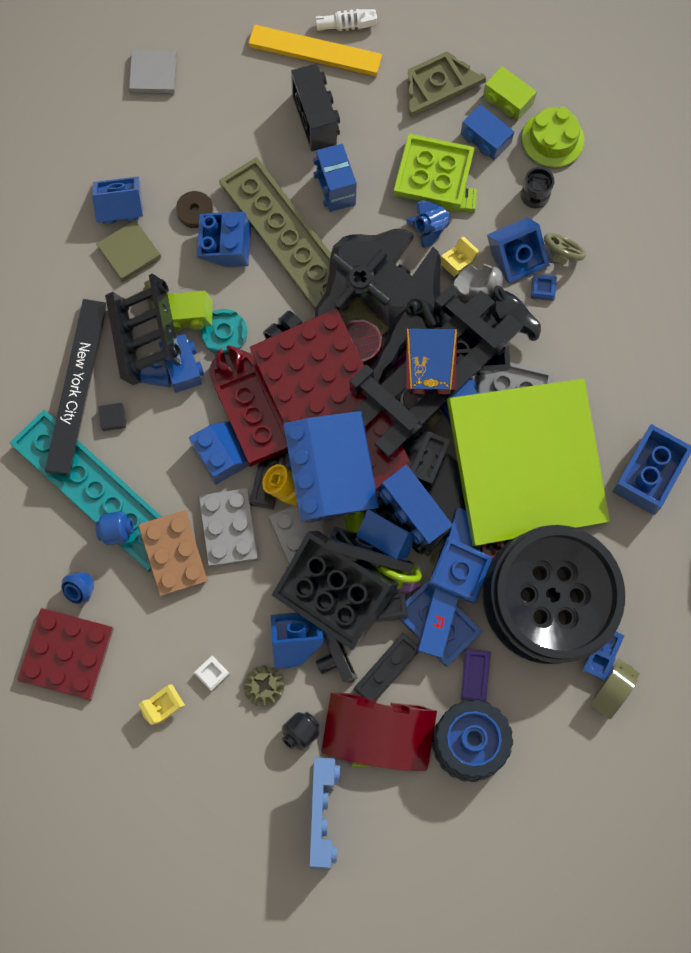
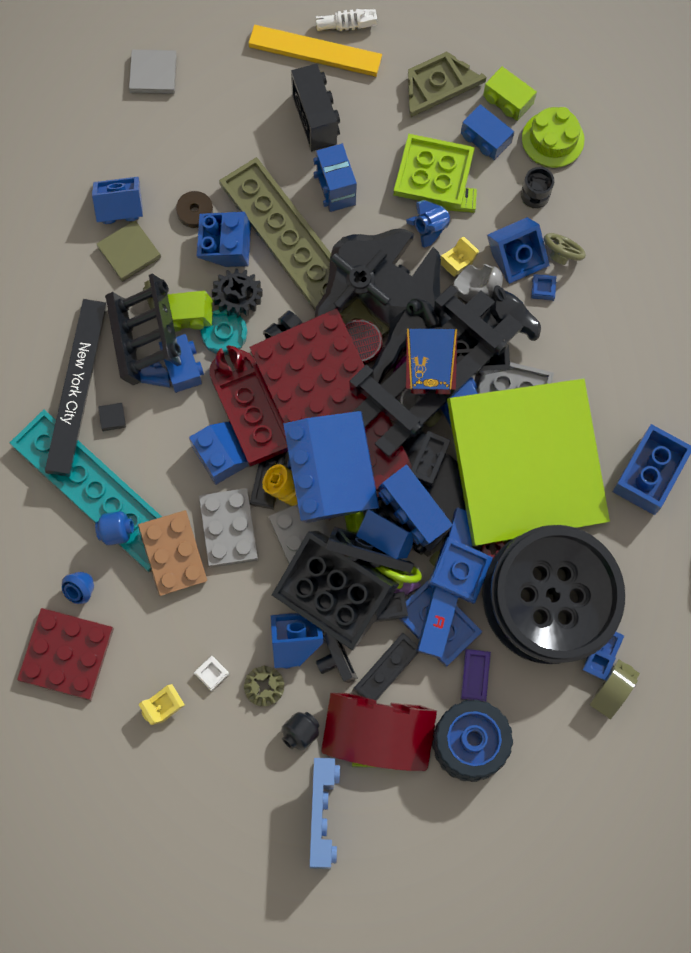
none -> black gear [212,268,263,318]

